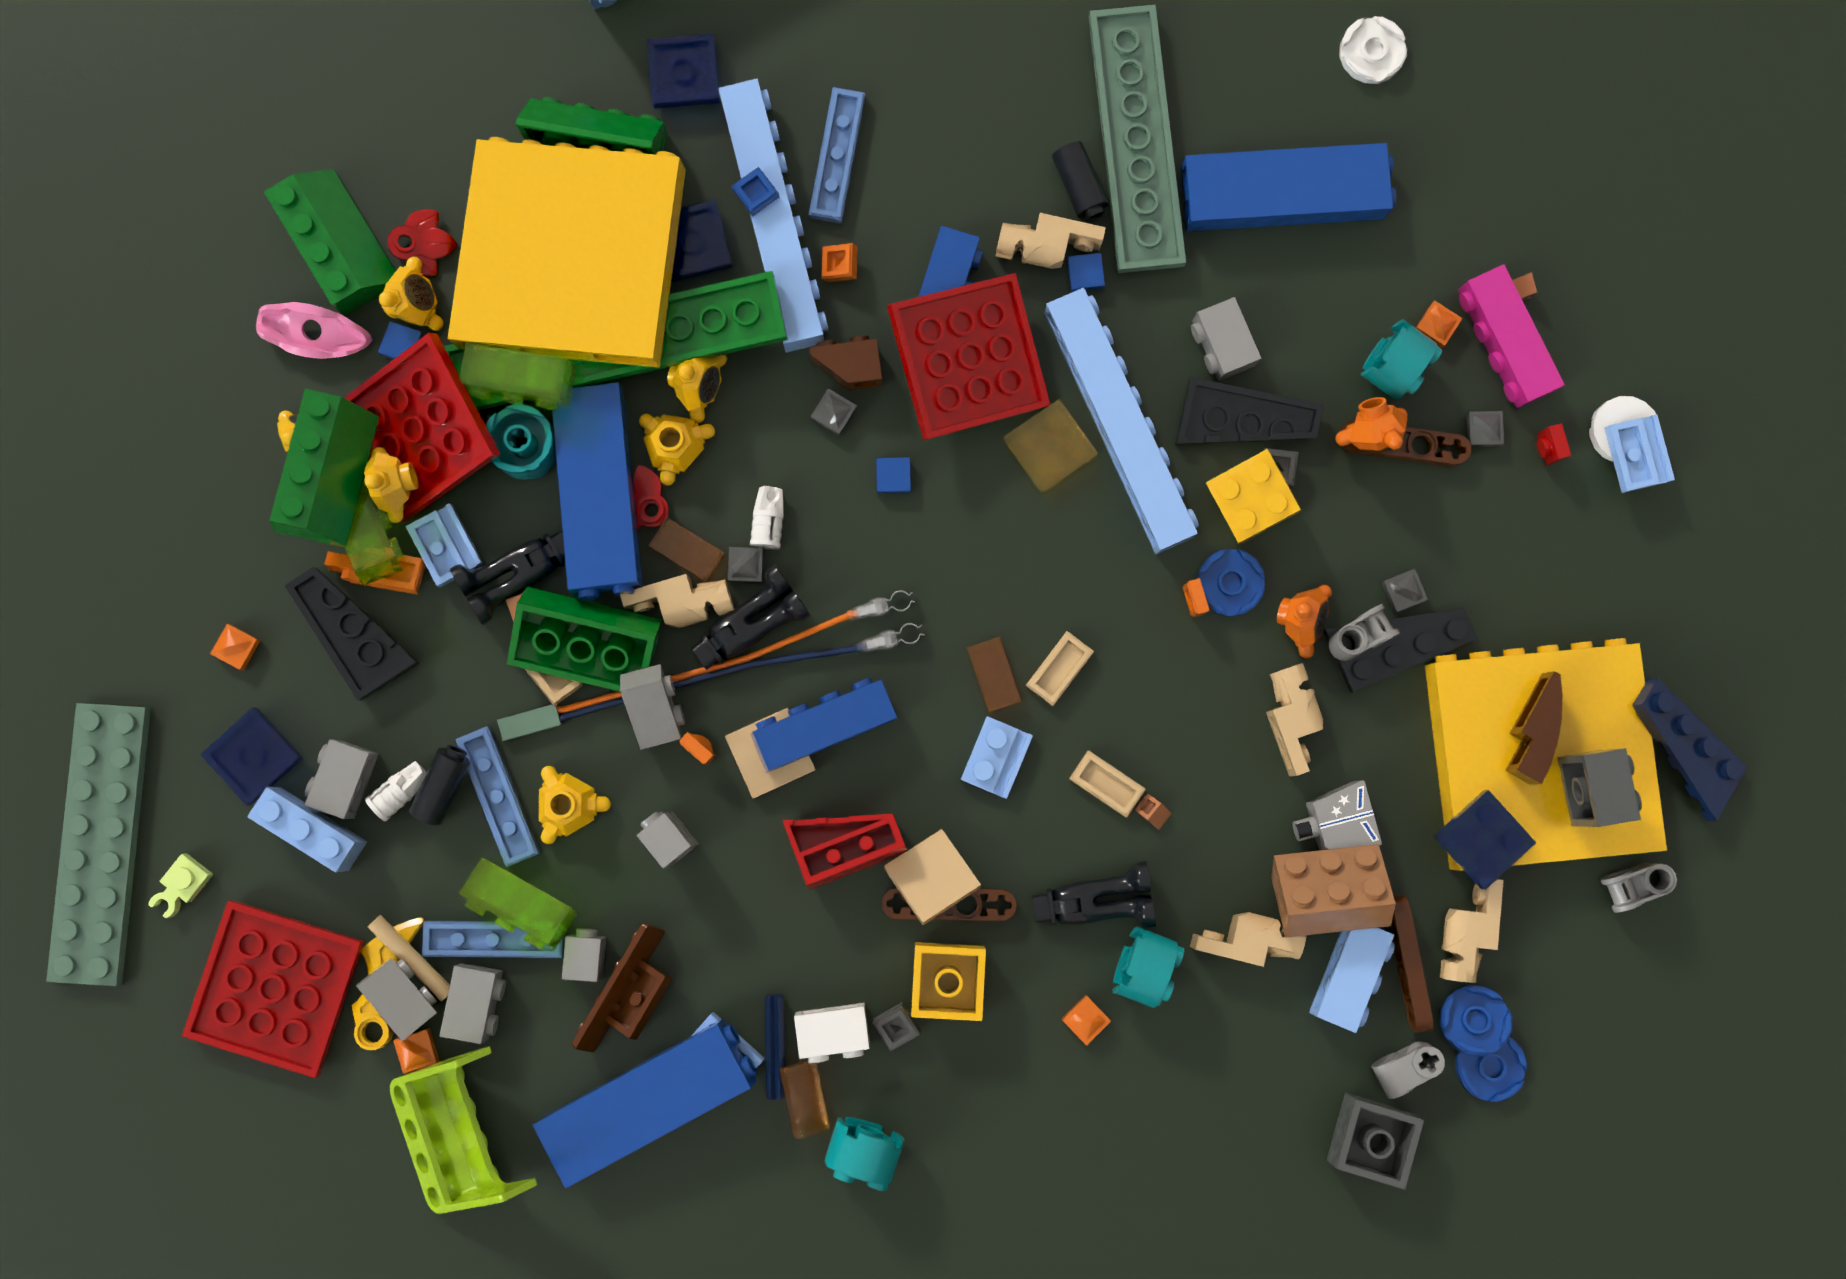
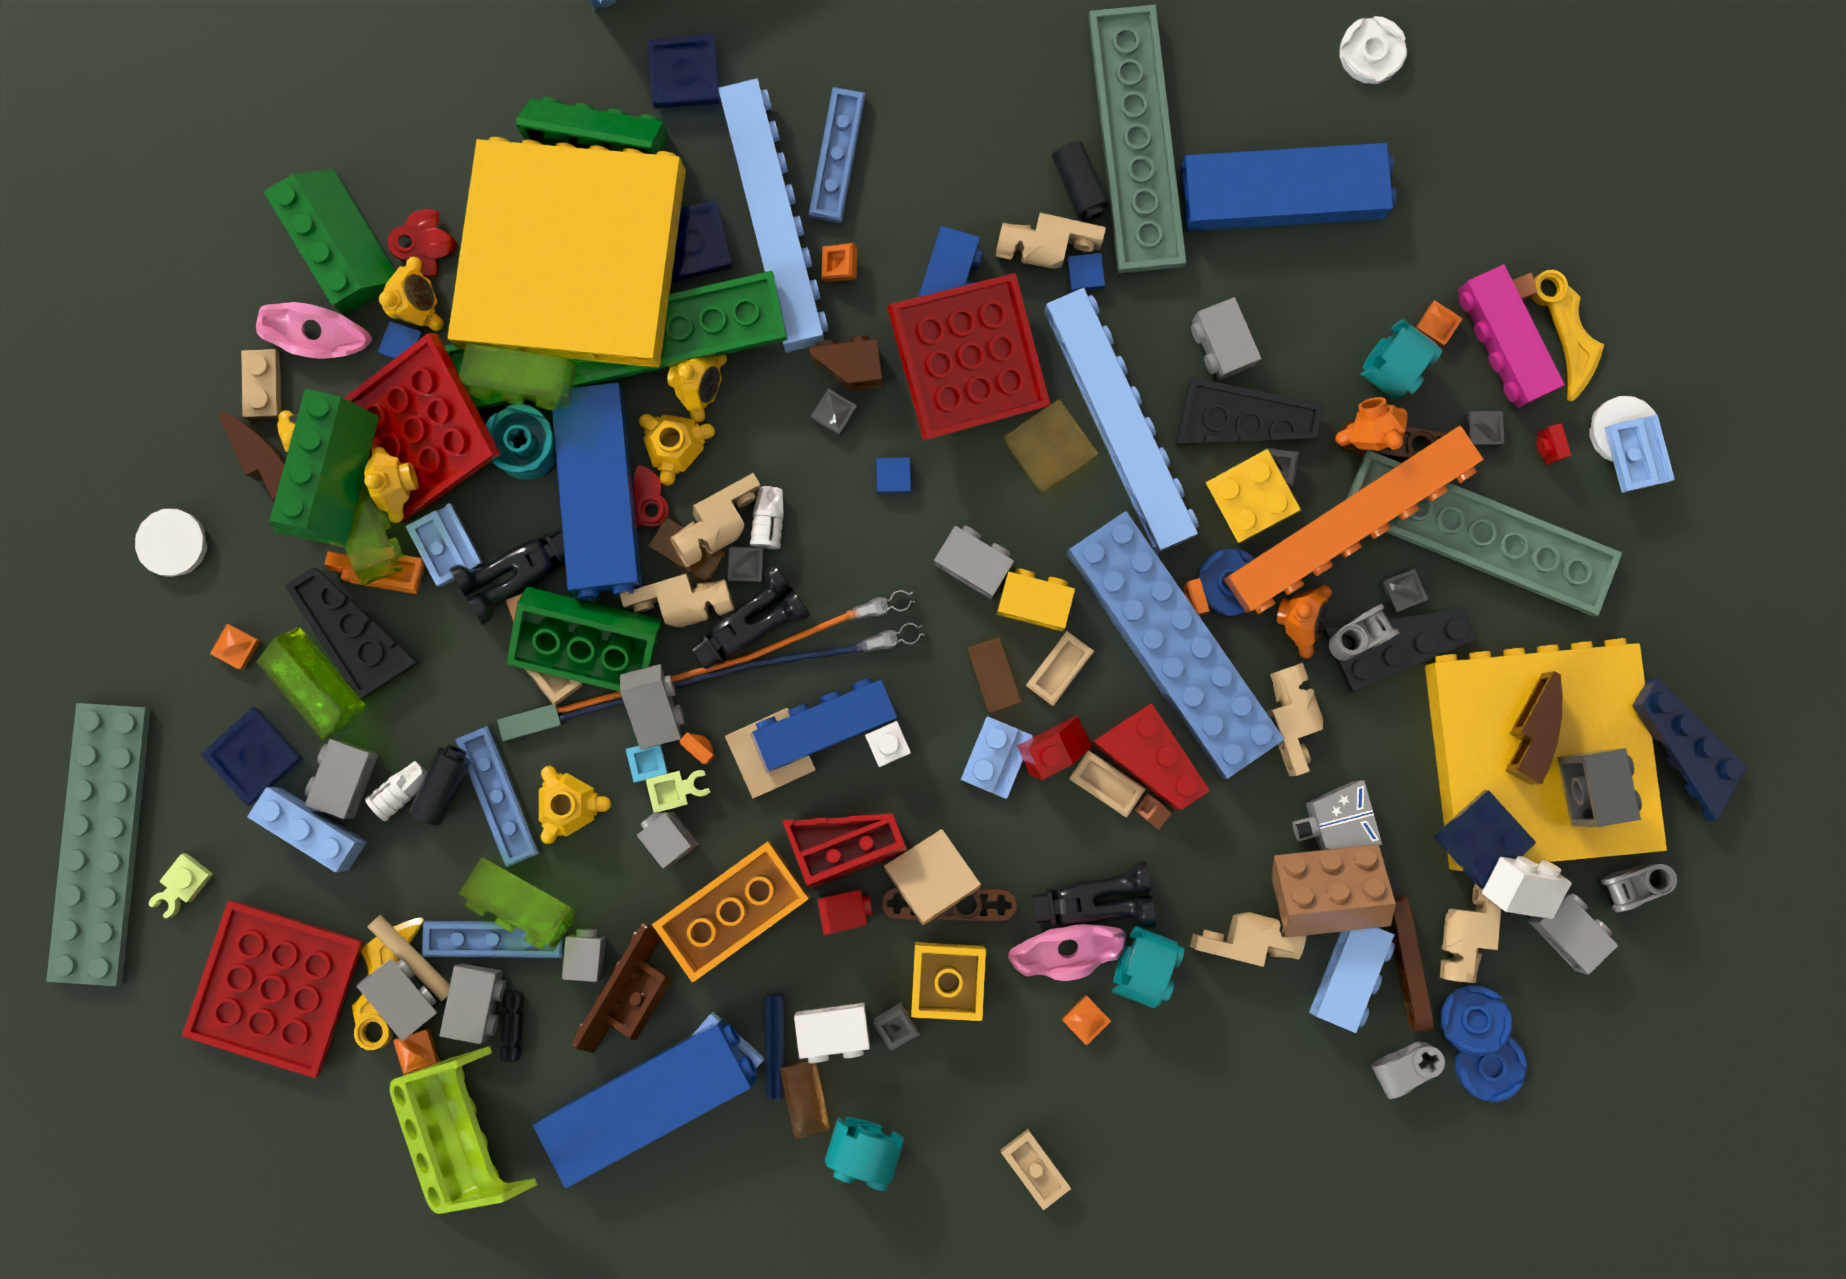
blue tile [731,167,780,217] -> none
dark grey brick [1327,1092,1424,1190] -> none
none -> white tile [135,509,207,577]
none -> reddish brown slope [218,411,286,501]
none -> tan plate [241,349,281,420]
none -> clear neon green brick [256,627,365,740]
none -> black axle [500,992,524,1062]
none -> medium azure plate [626,744,669,783]
none -> yellowish green plate [645,770,710,813]
none -> light orange brick [652,841,811,983]
none -> tan plate [671,473,760,567]
none -> red slope [818,888,873,935]
none -> white brick [865,721,911,768]
none -> light grey brick [933,525,1014,600]
none -> yellow brick [996,568,1075,632]
none -> tan plate [1000,1129,1071,1210]
none -> bright pink piece [1008,924,1126,981]
none -> red slope [1017,716,1092,780]
none -> medium blue brick [1066,511,1285,779]
none -> red wedge [1090,703,1210,810]
none -> orange brick [1223,425,1484,614]
none -> sand green plate [1347,450,1622,617]
none -> white brick [1482,856,1572,919]
none -> light grey brick [1527,893,1618,975]
none -> yellow piece [1531,270,1604,402]

